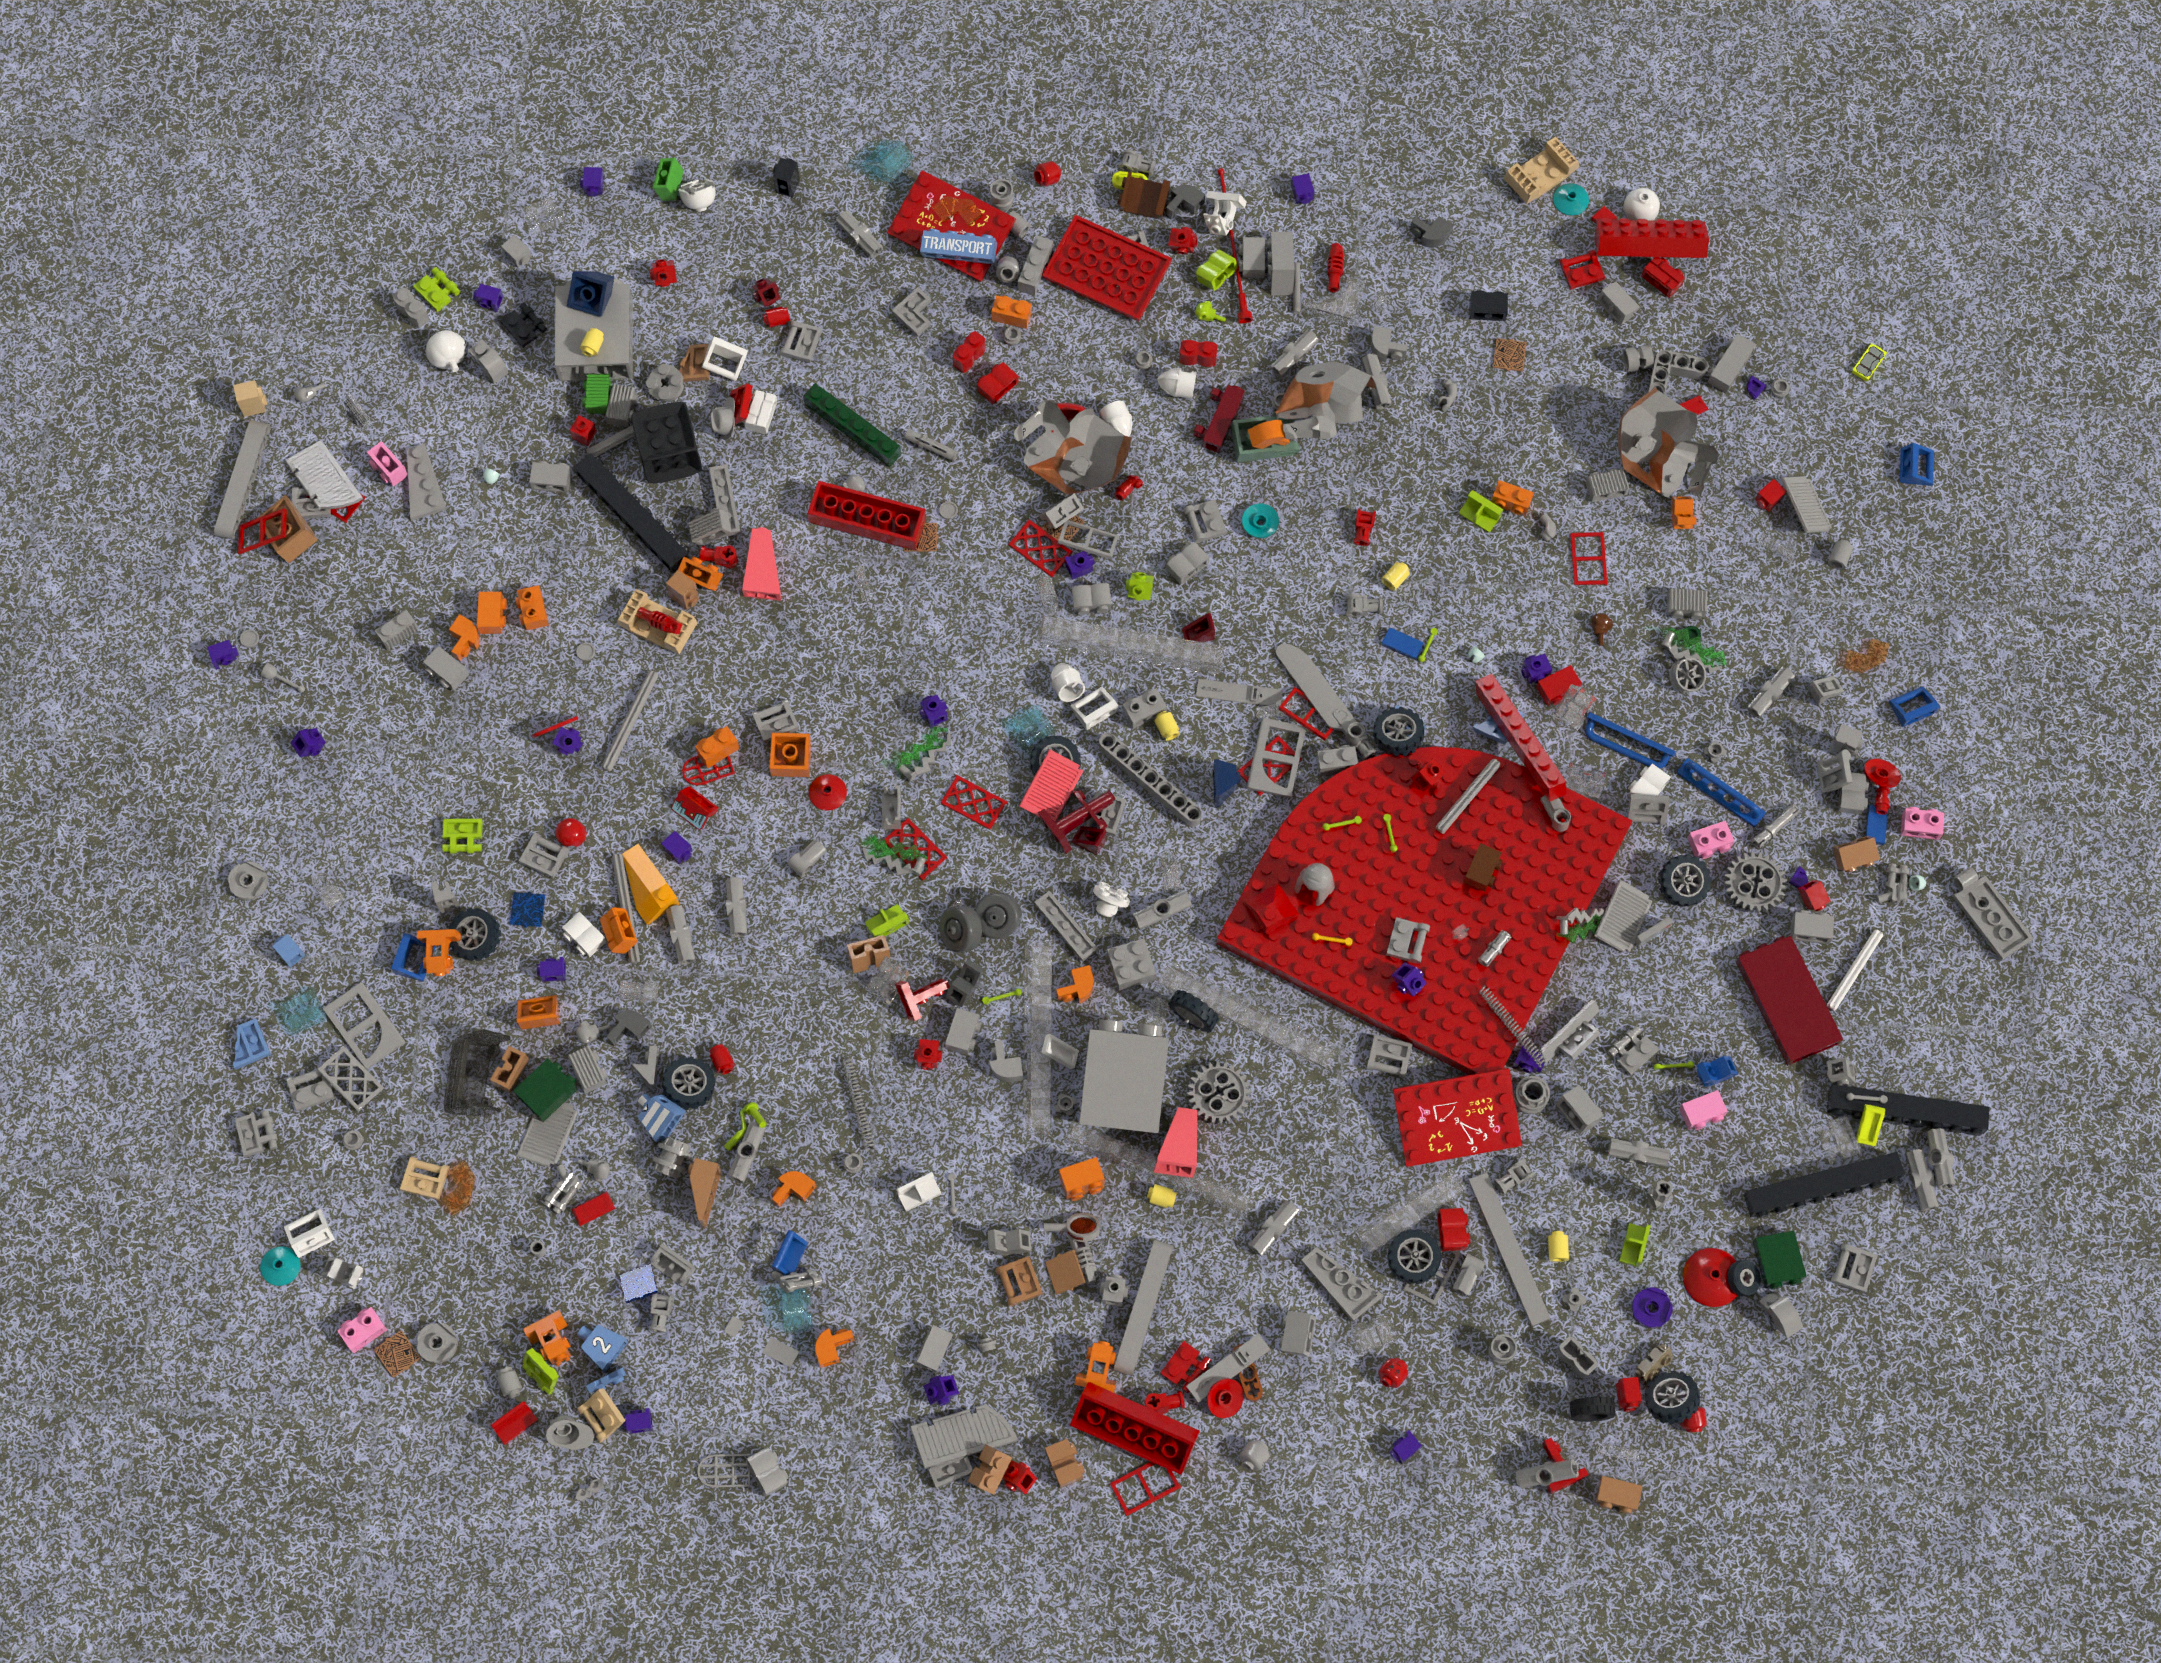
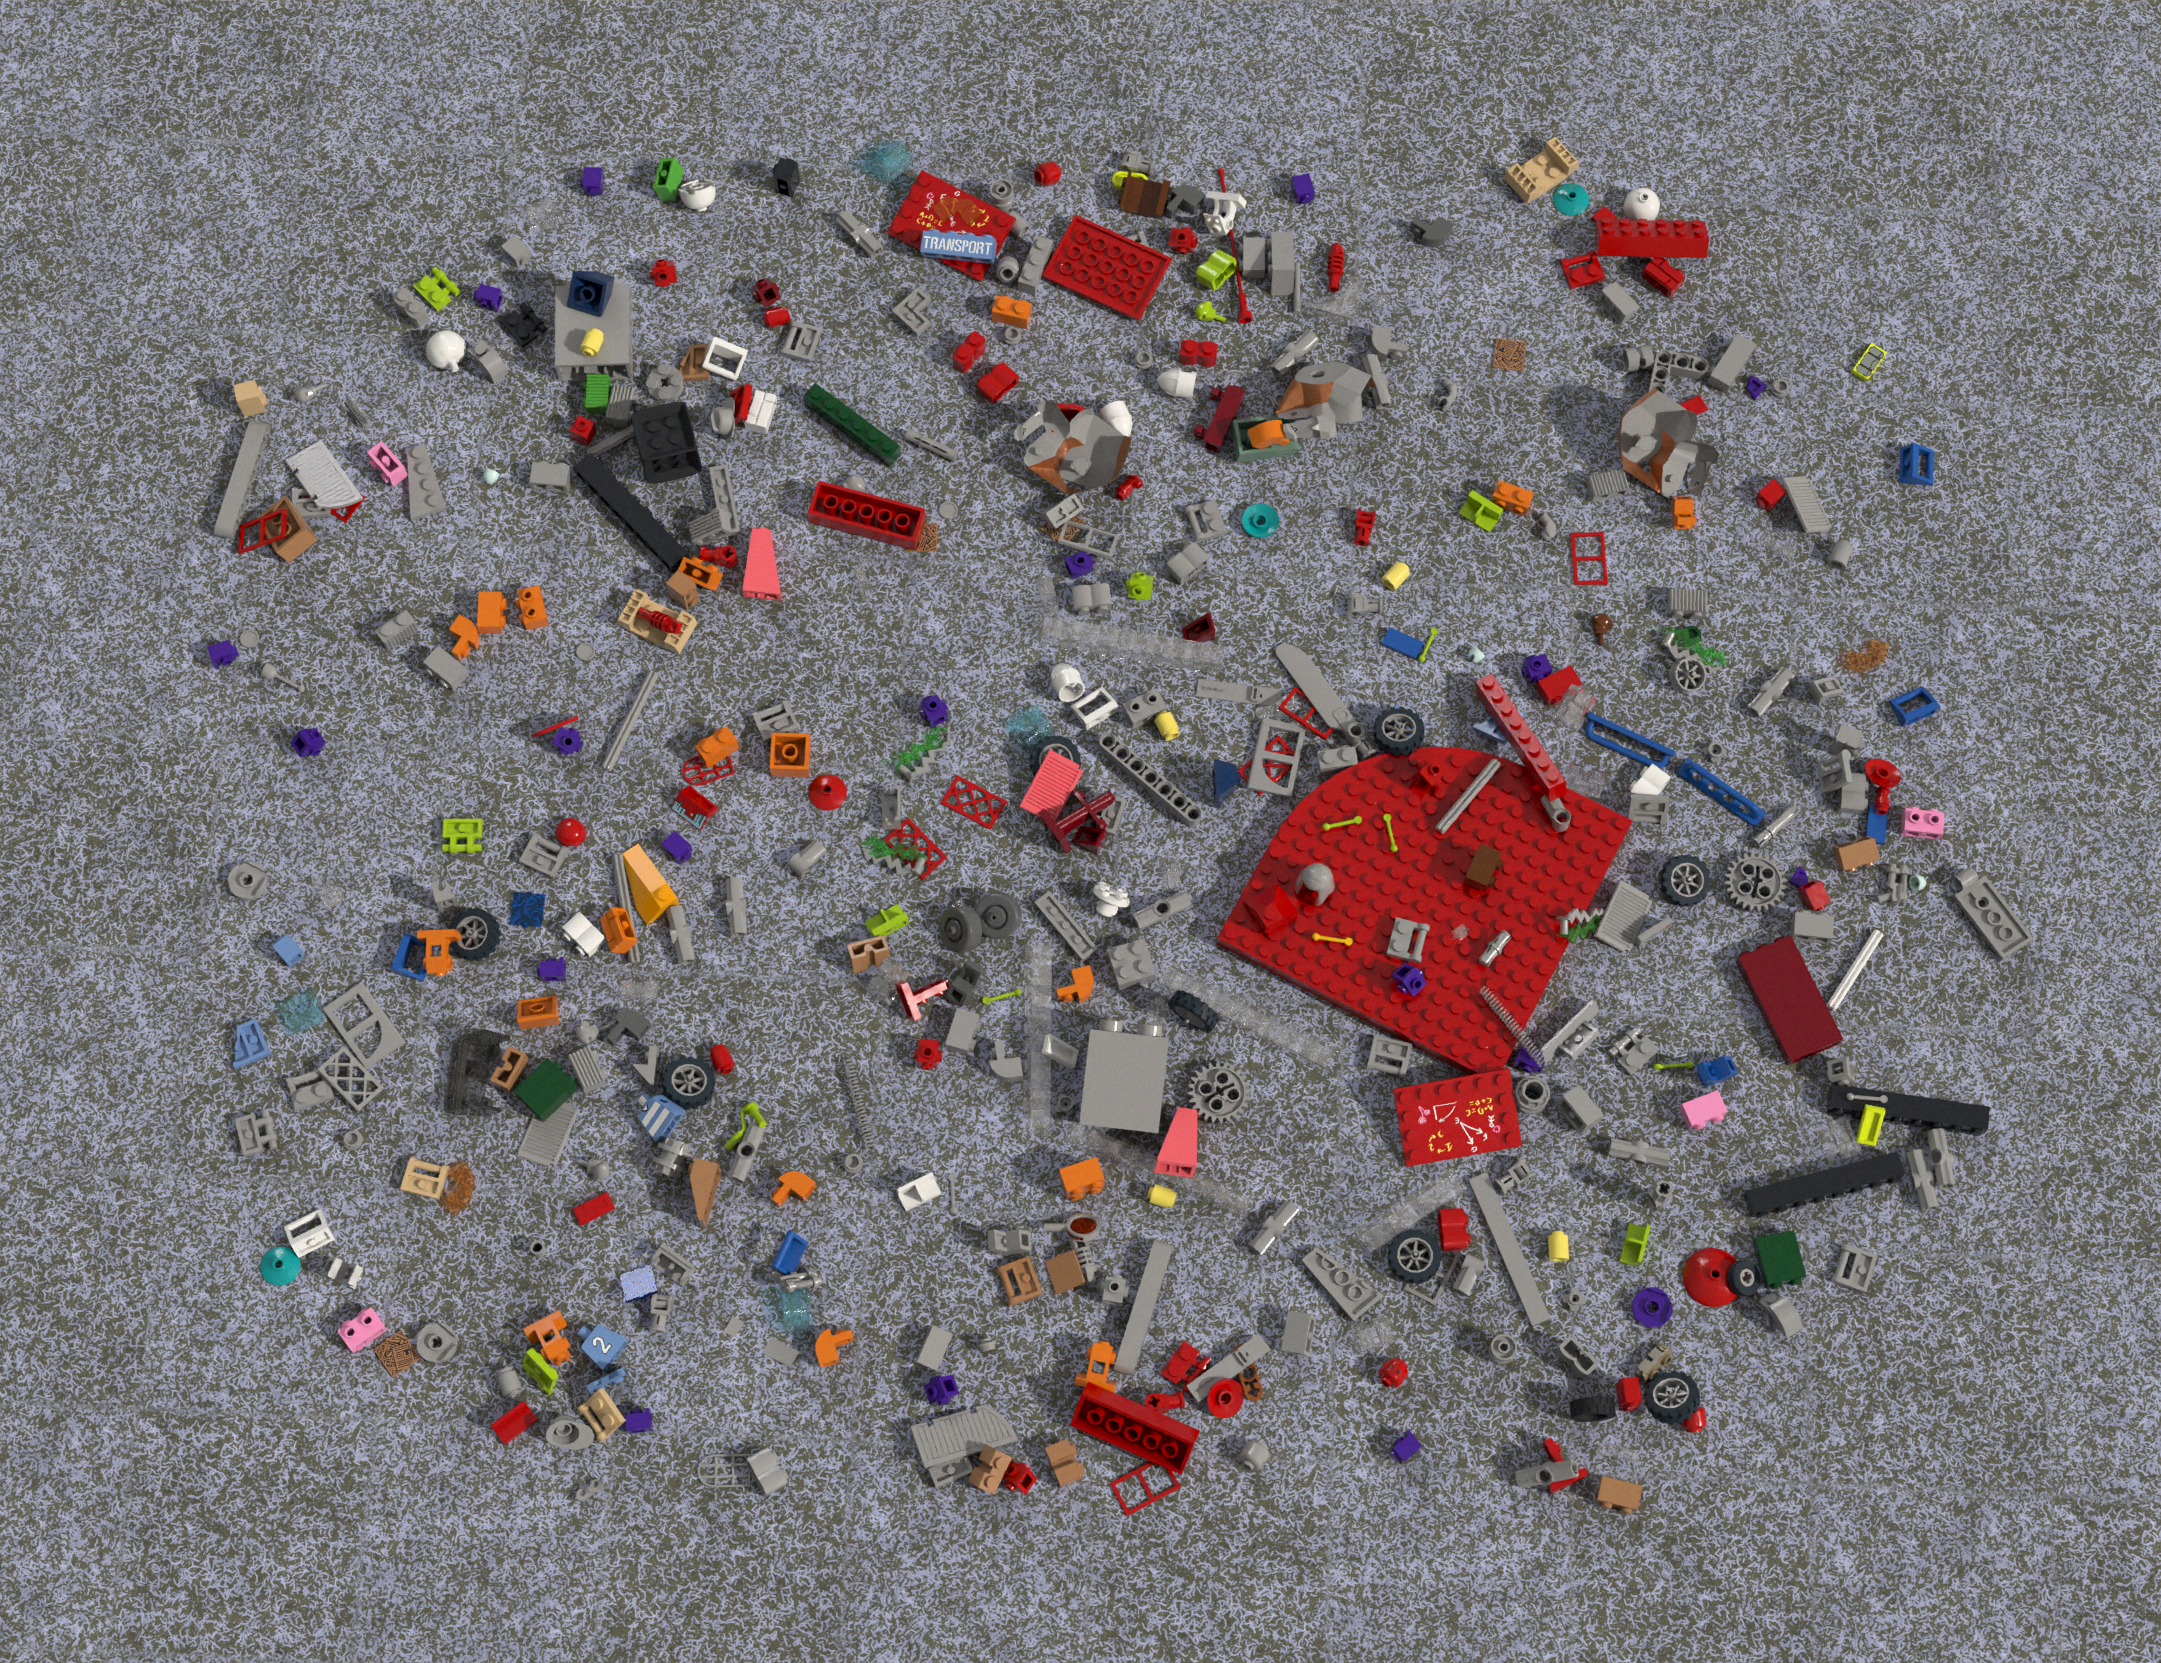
light grey piece [543,1164,582,1214] -> none
red window [1008,519,1073,578] -> none
black brick [1469,290,1508,321] -> none
bright pink brick [1687,821,1734,859] -> none

